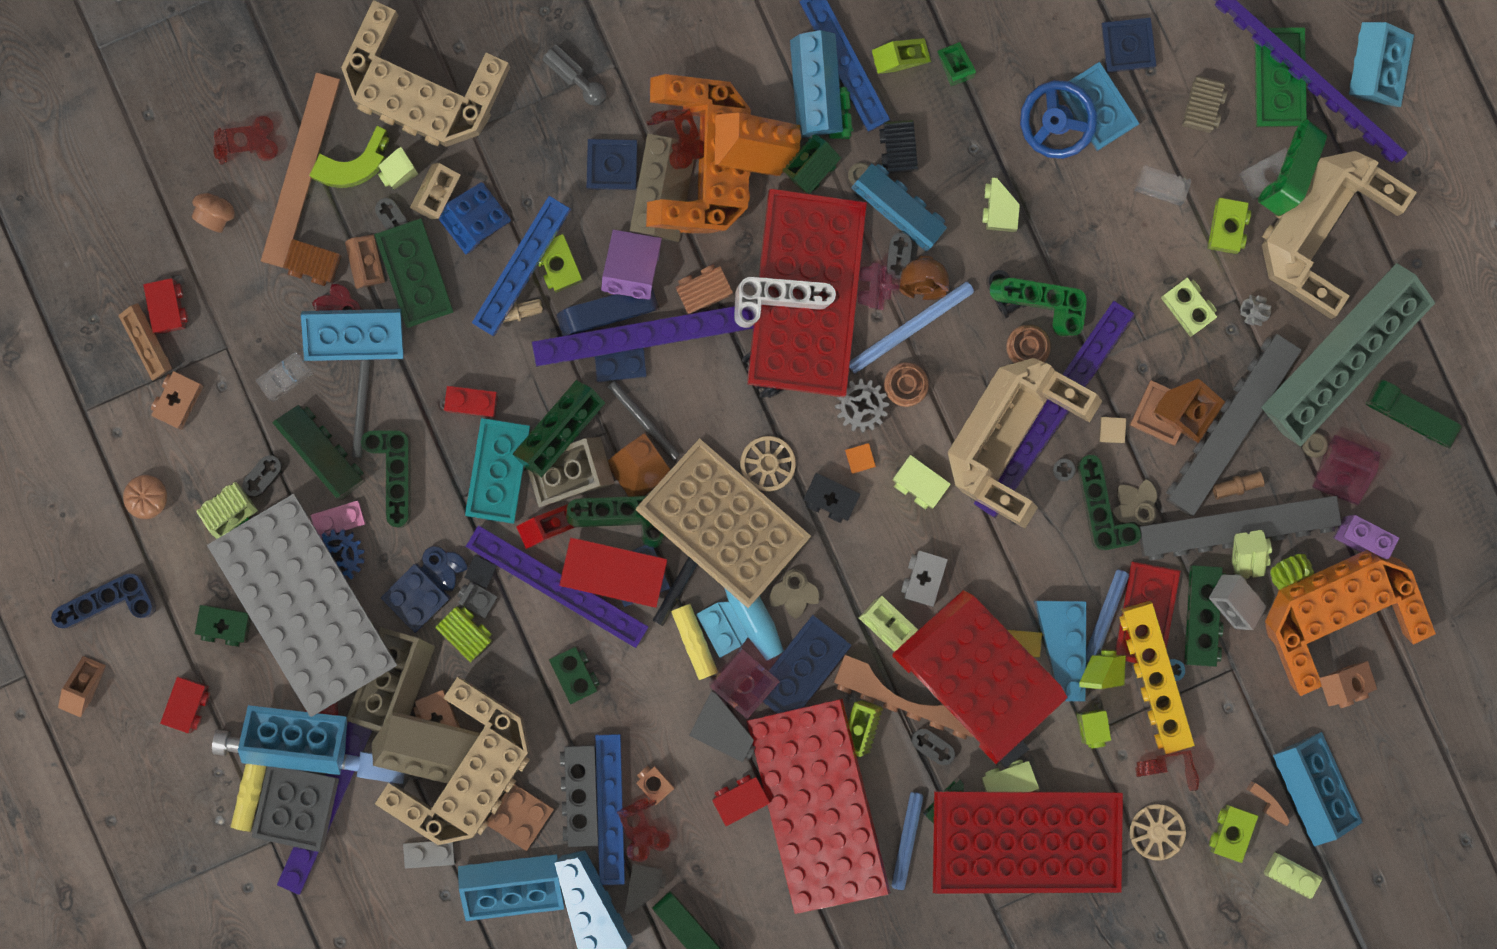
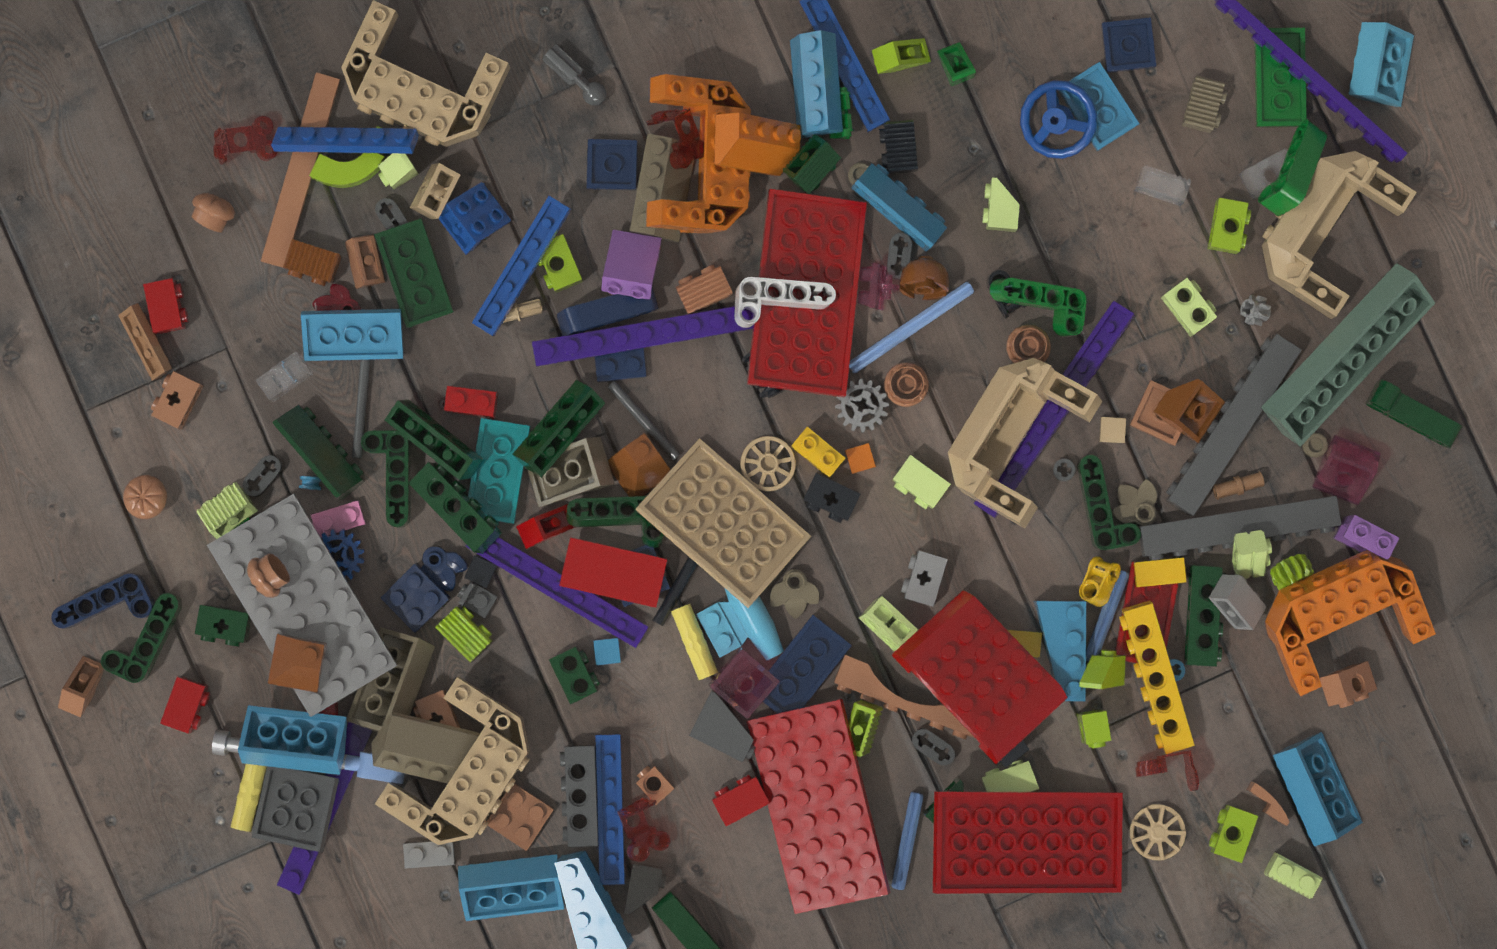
none -> dark green beam [101,593,182,683]
none -> nougat piece [247,553,290,598]
none -> dark orange slope [268,634,327,693]
none -> blue plate [271,127,419,154]
none -> dark azure bush [299,476,321,490]
none -> dark green brick [384,400,483,480]
none -> dark green brick [409,462,503,554]
none -> dark azure tile [593,638,621,665]
none -> yellow brick [791,427,845,478]
none -> yellow piece [1079,556,1121,607]
none -> yellow tile [1134,558,1186,587]

